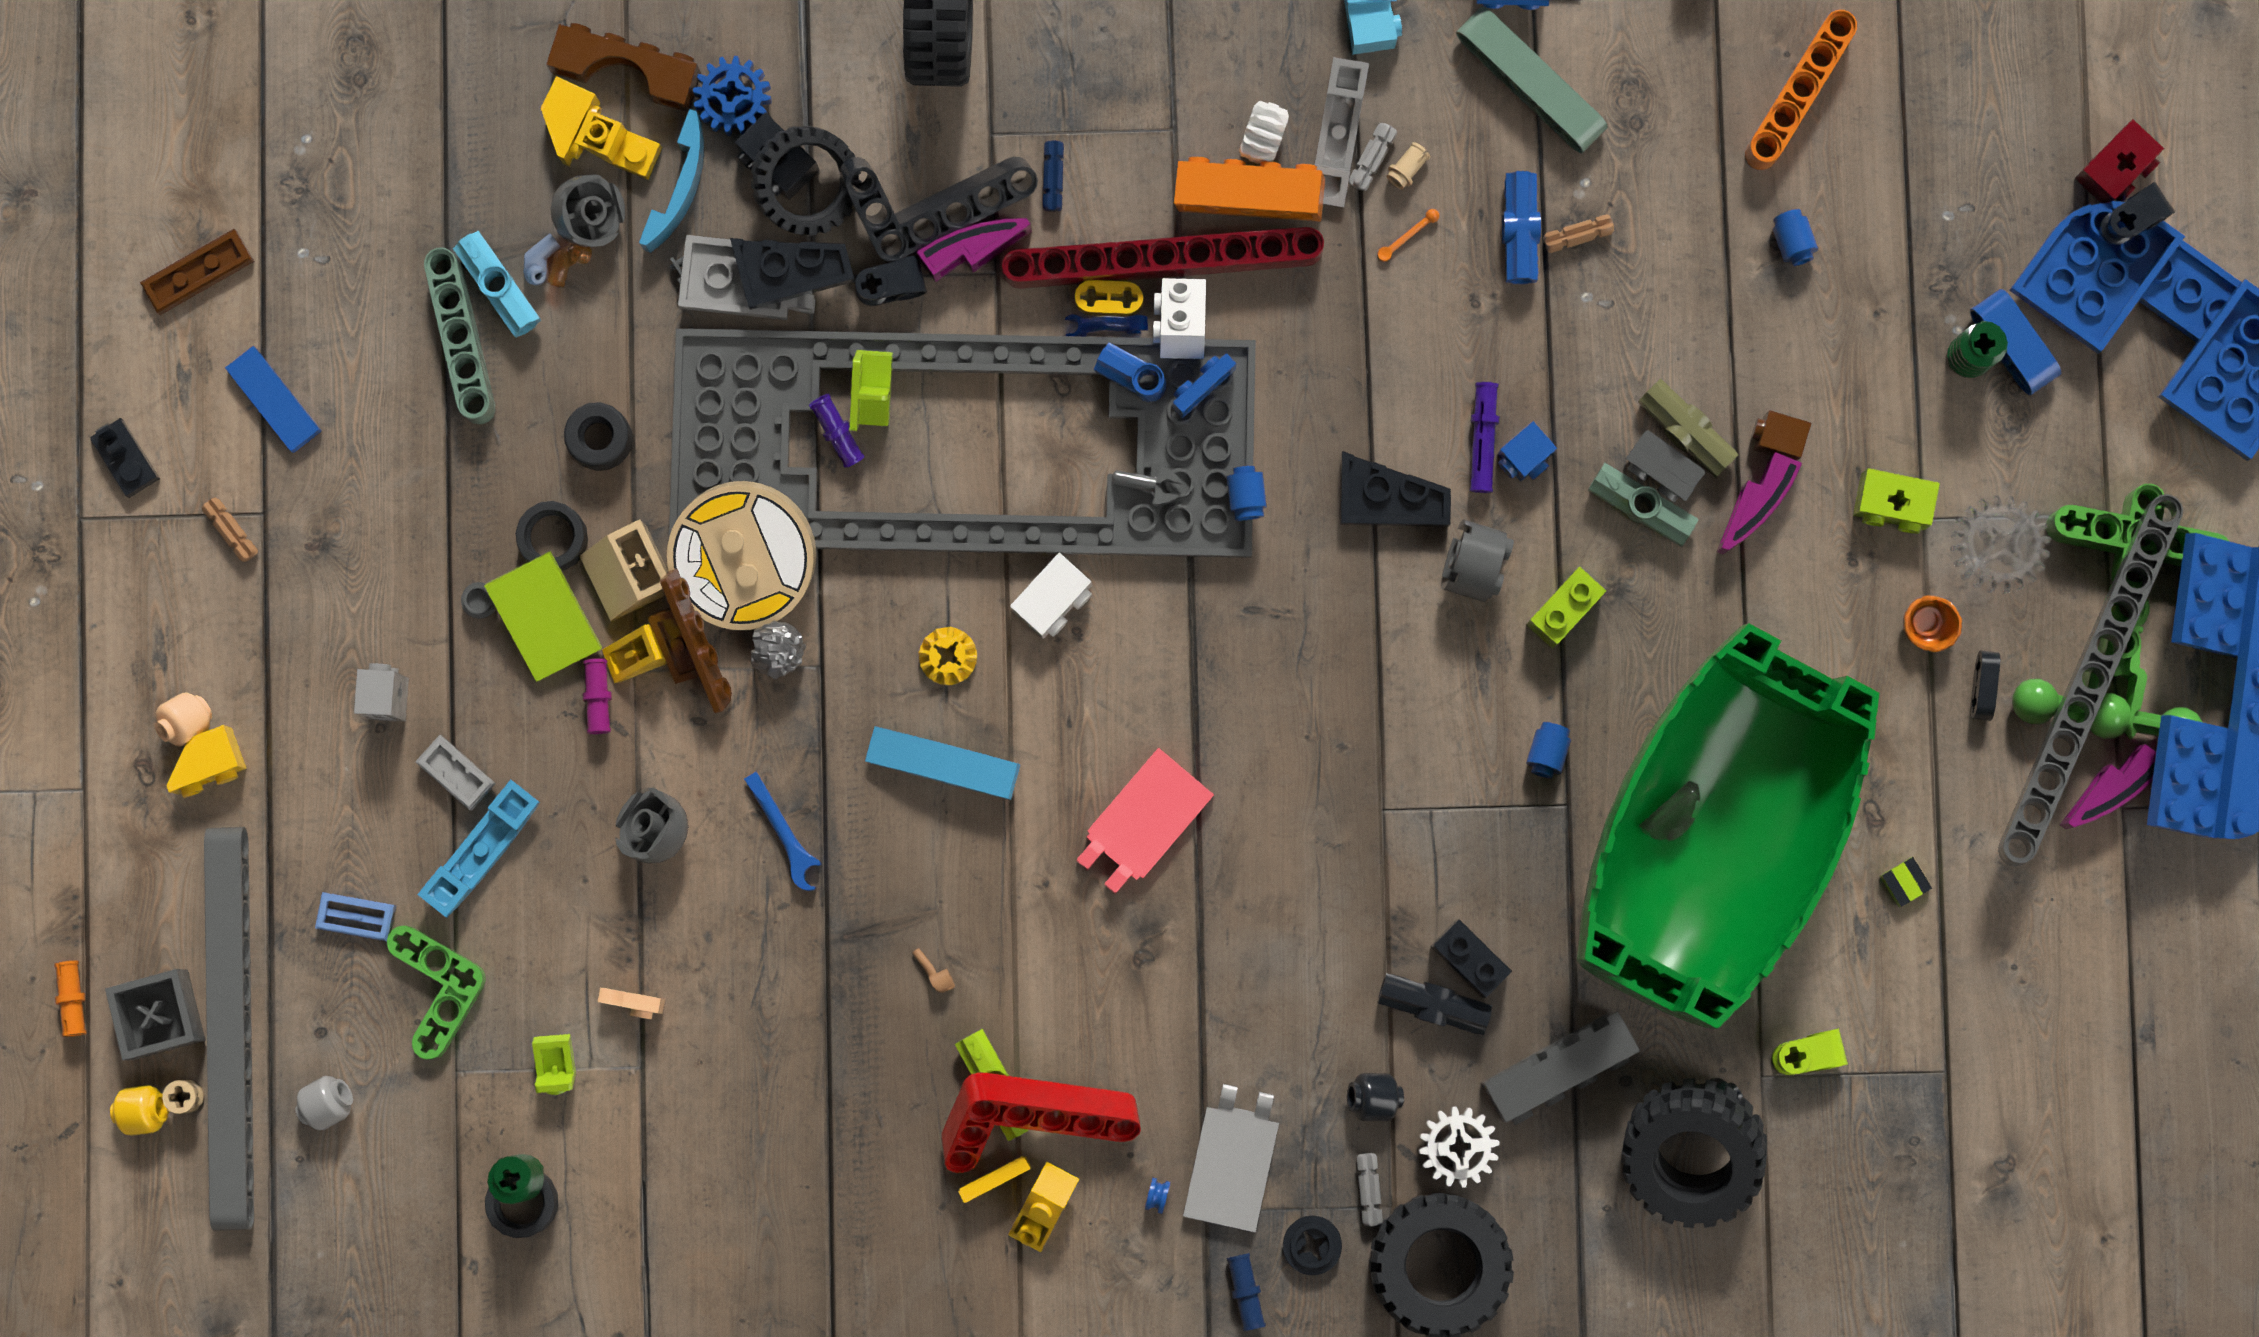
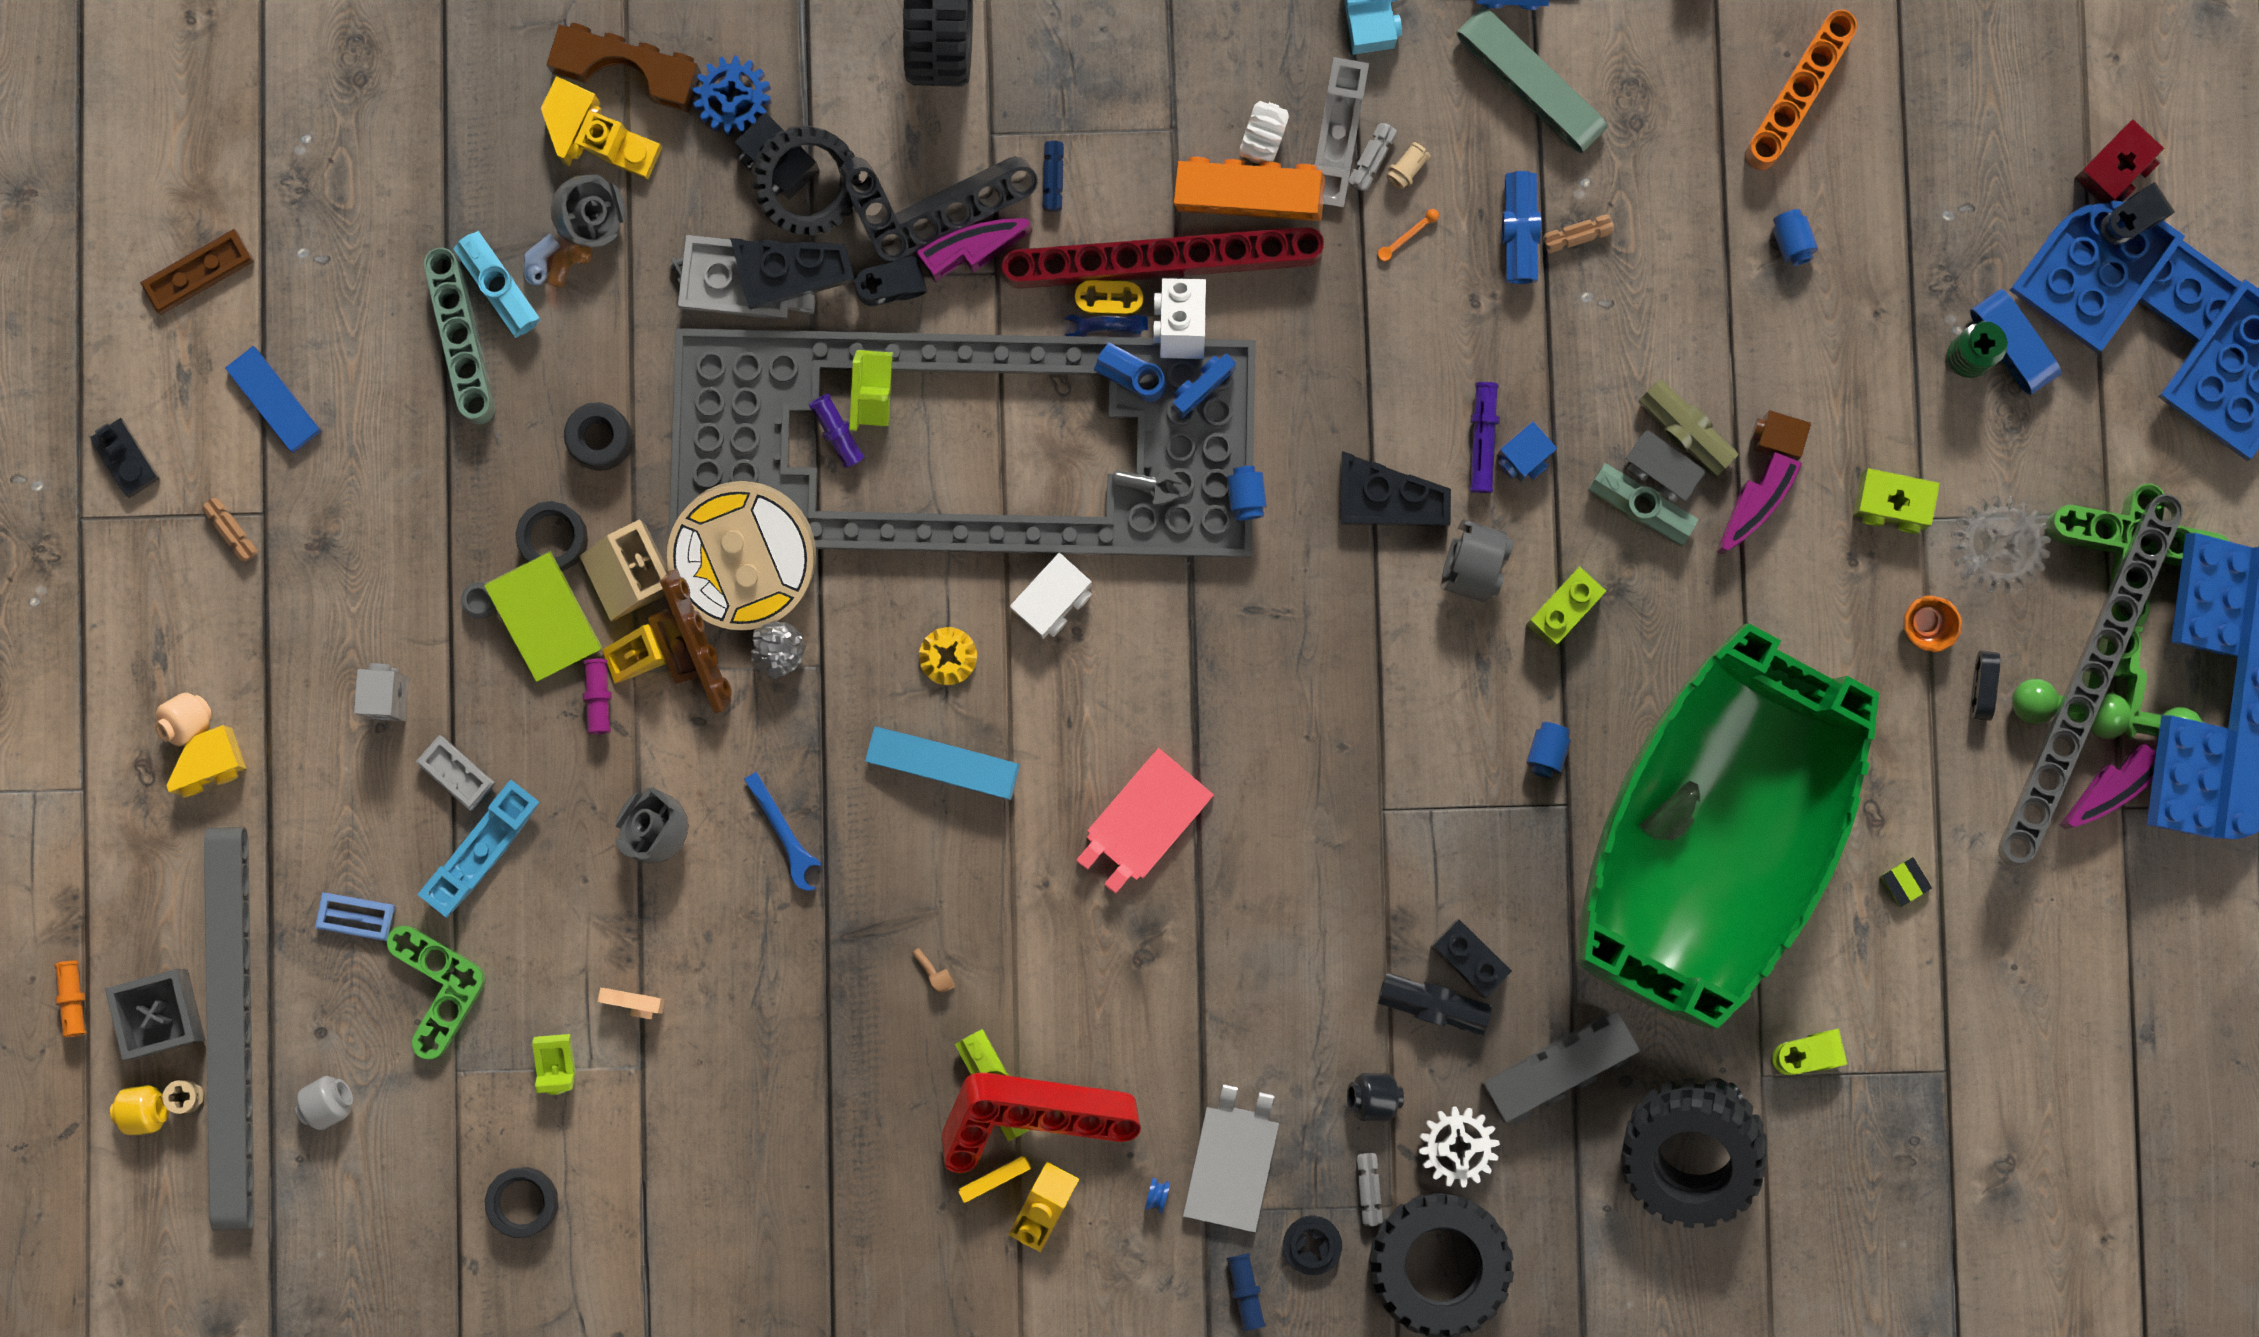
dark green piece [487,1154,544,1204] -> none
dark azure slope [639,109,704,253] -> none

